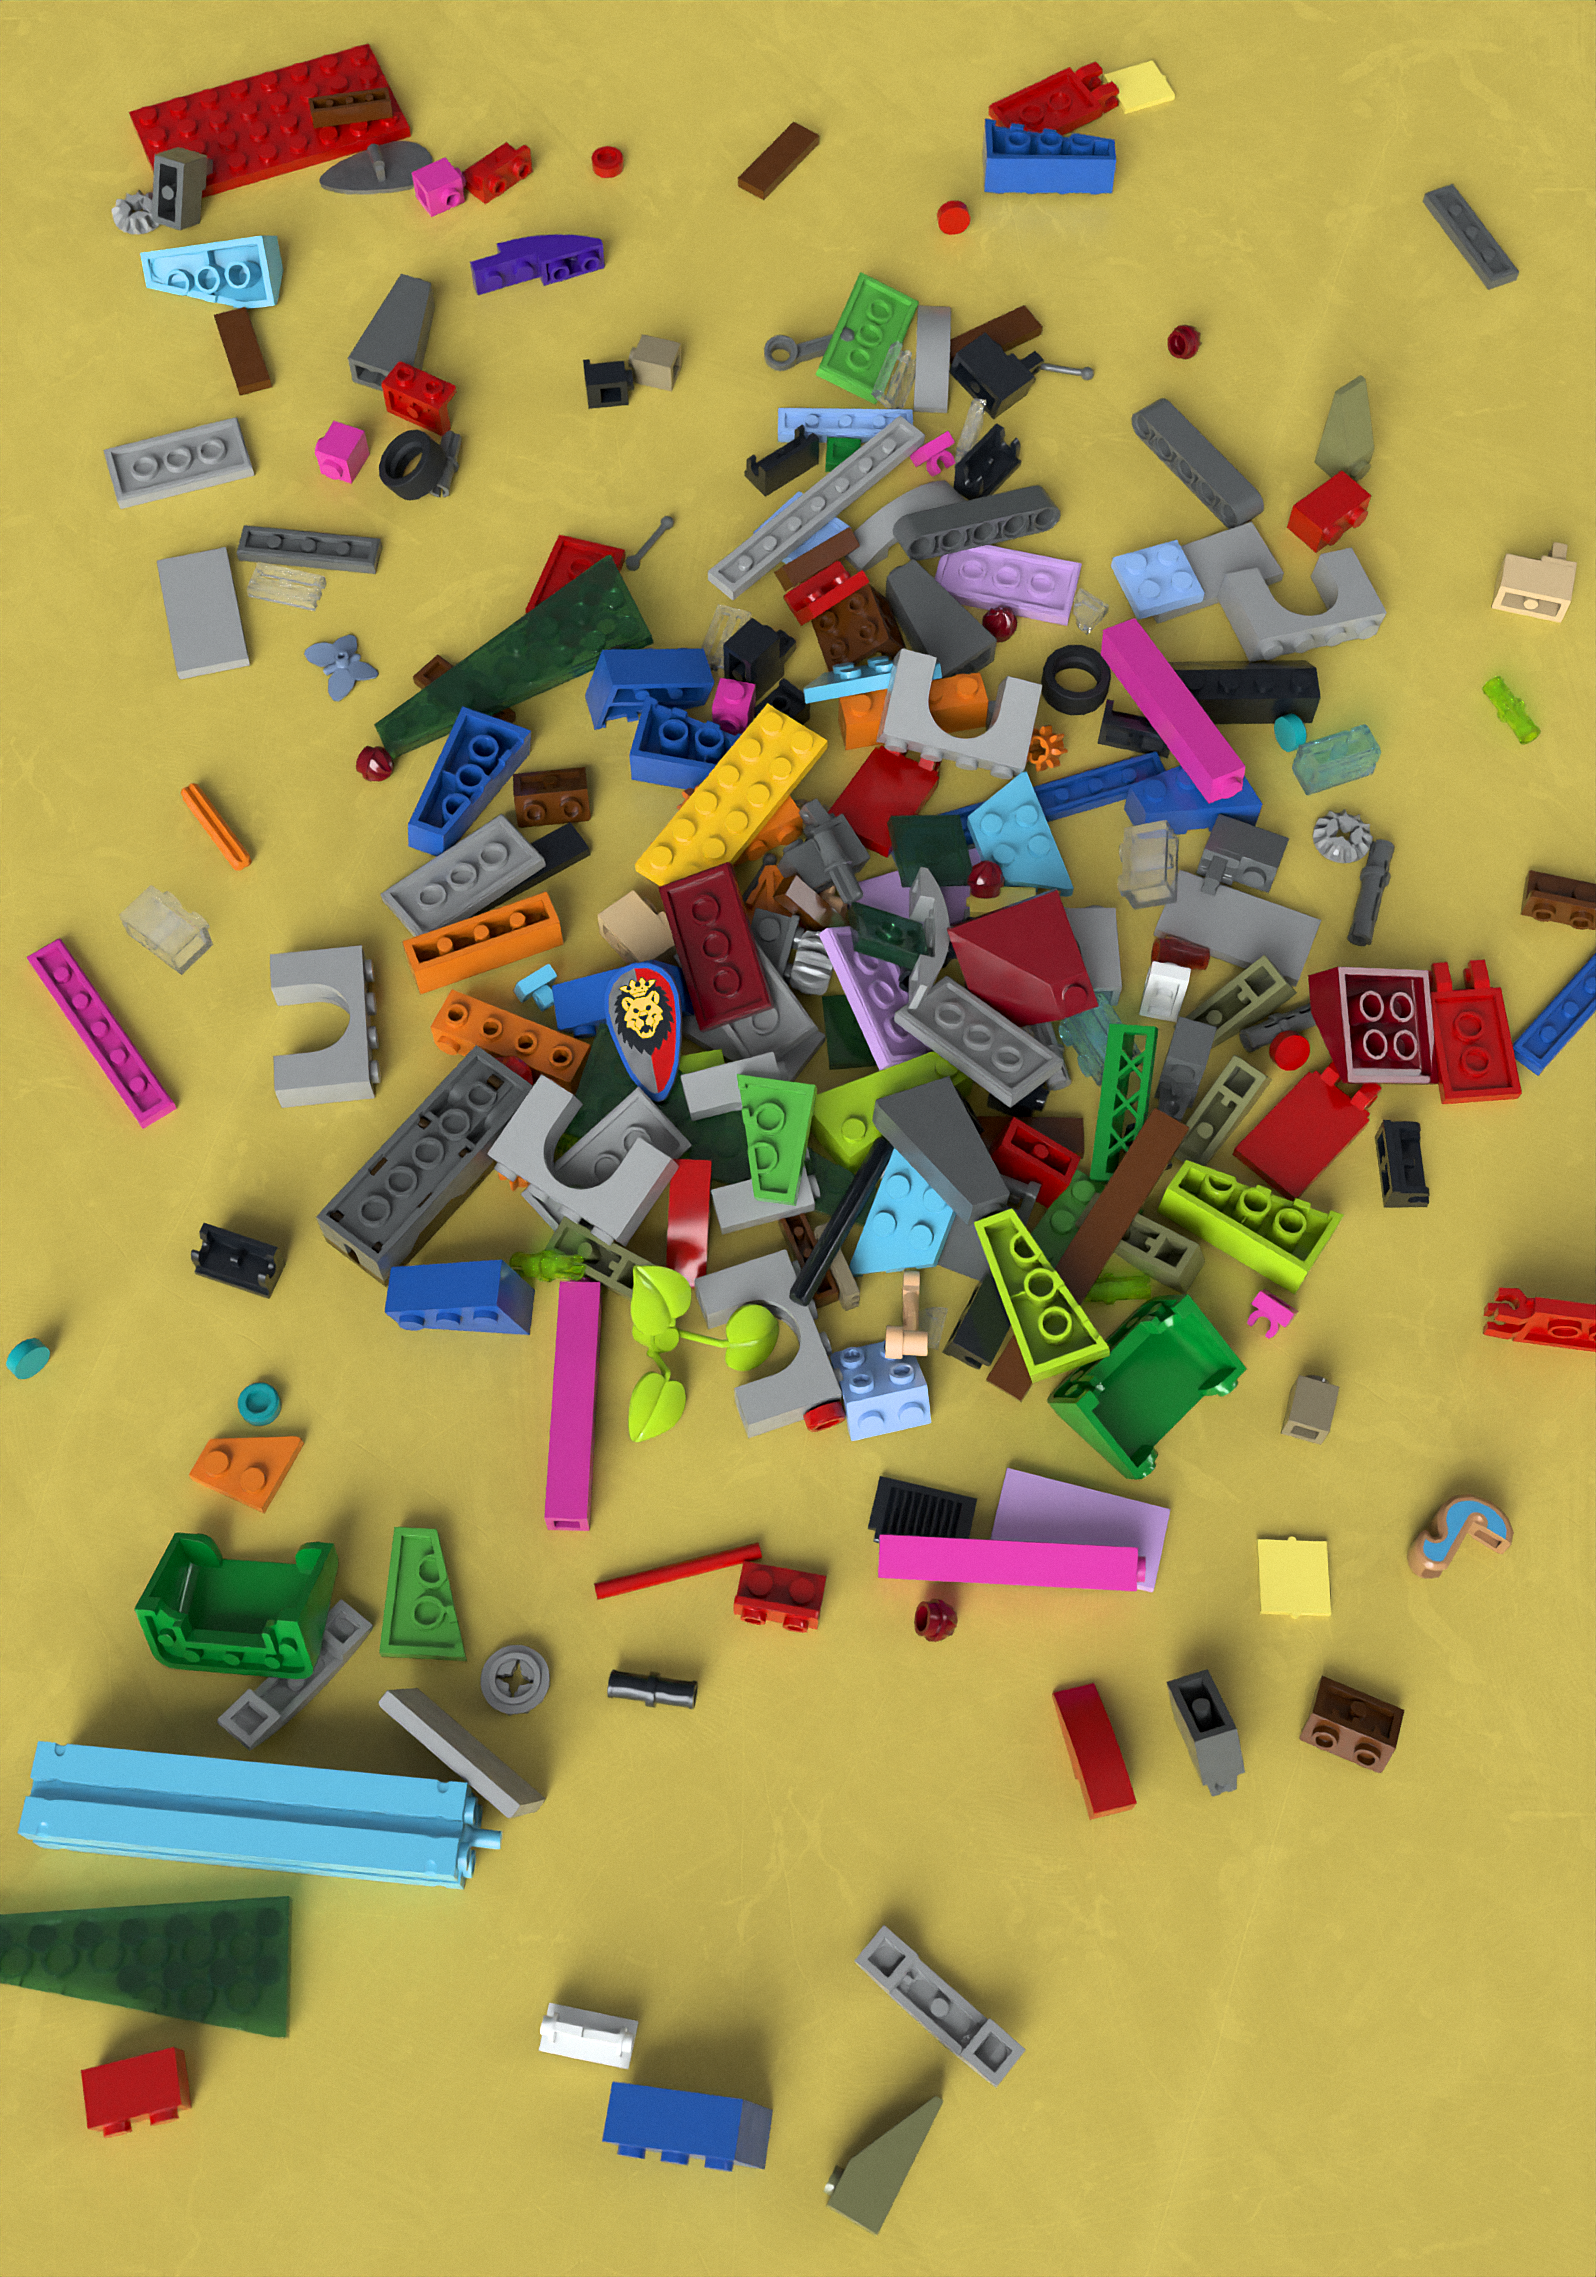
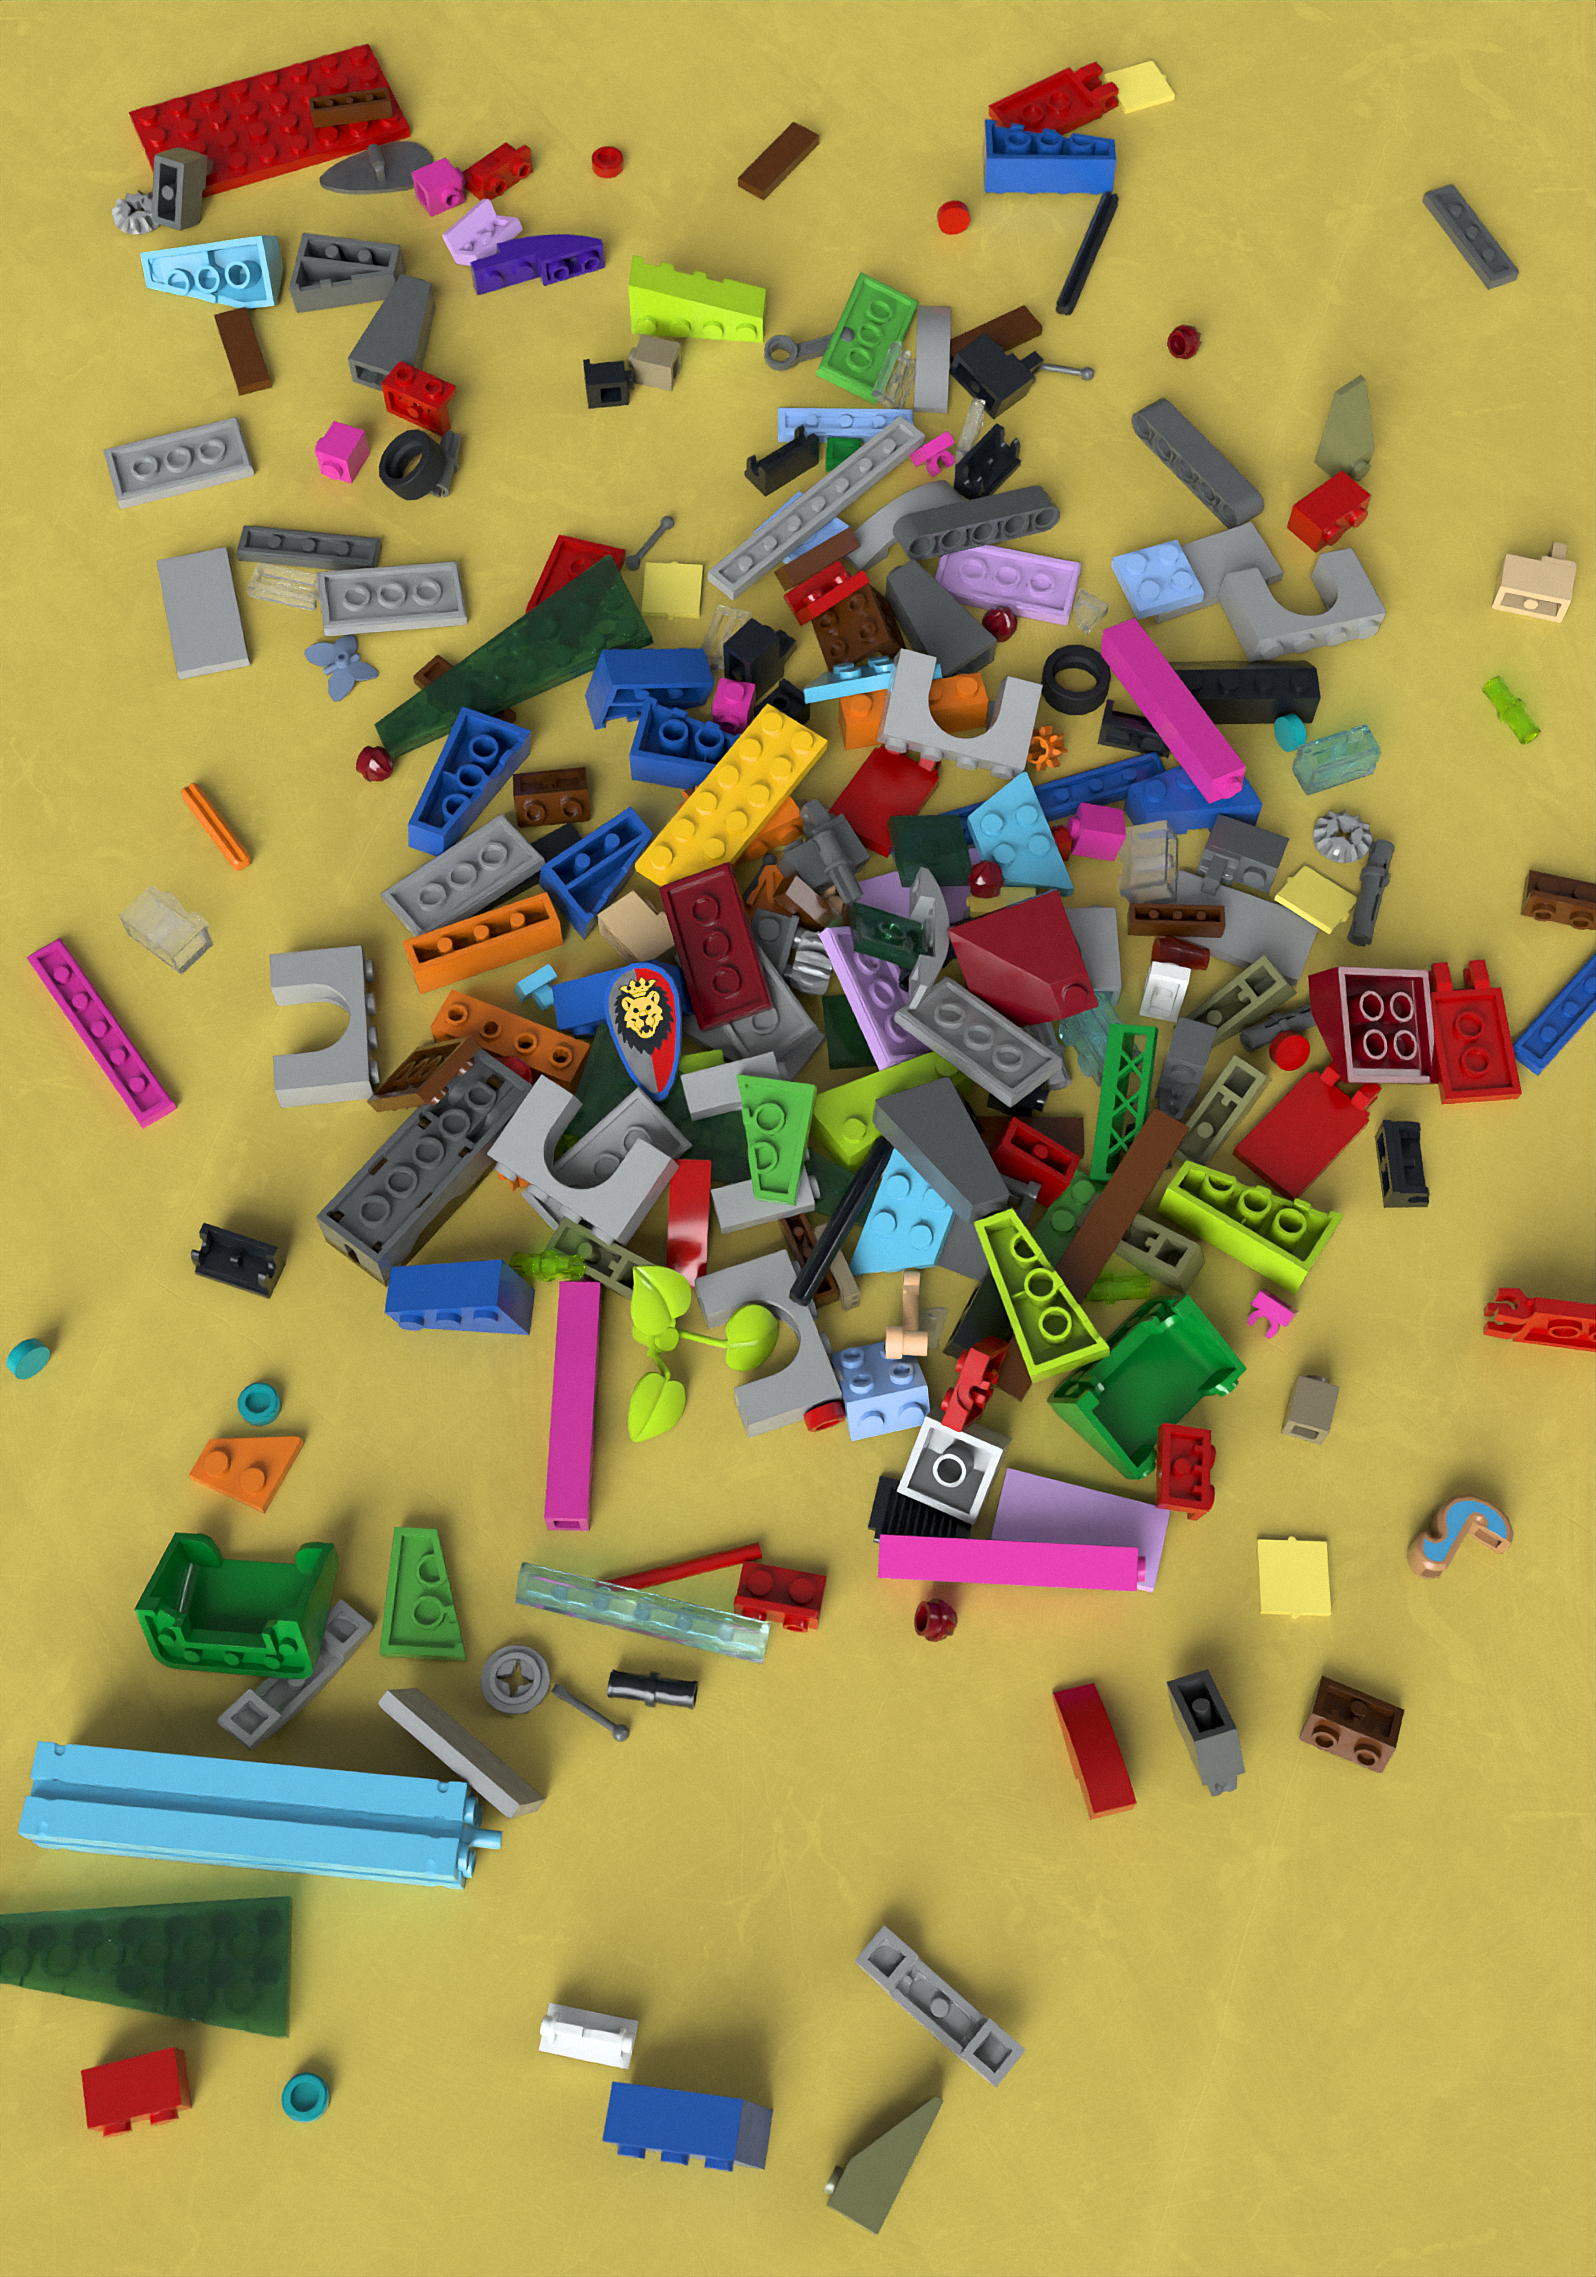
none -> teal tile [281,2072,331,2123]
none -> dark grey wedge [289,233,407,313]
none -> light grey tile [316,561,467,636]
none -> reddish brown plate [366,1036,481,1112]
none -> lavender bracket [443,199,523,266]
none -> clear light blue tile [515,1562,771,1664]
none -> blue wedge [539,806,654,940]
none -> dark grey hinge [551,1684,629,1742]
none -> lime wedge [628,255,766,343]
none -> light yellow piece [641,561,703,620]
none -> light grey slope [897,1406,1012,1525]
none -> red brick [941,1335,1010,1433]
none -> red tile [1050,825,1073,862]
none -> black axle [1055,192,1119,316]
none -> dark pink brick [1066,802,1126,861]
none -> reddish brown piece [1127,903,1226,938]
none -> red bracket [1155,1423,1216,1521]
none -> light yellow piece [1274,865,1358,934]

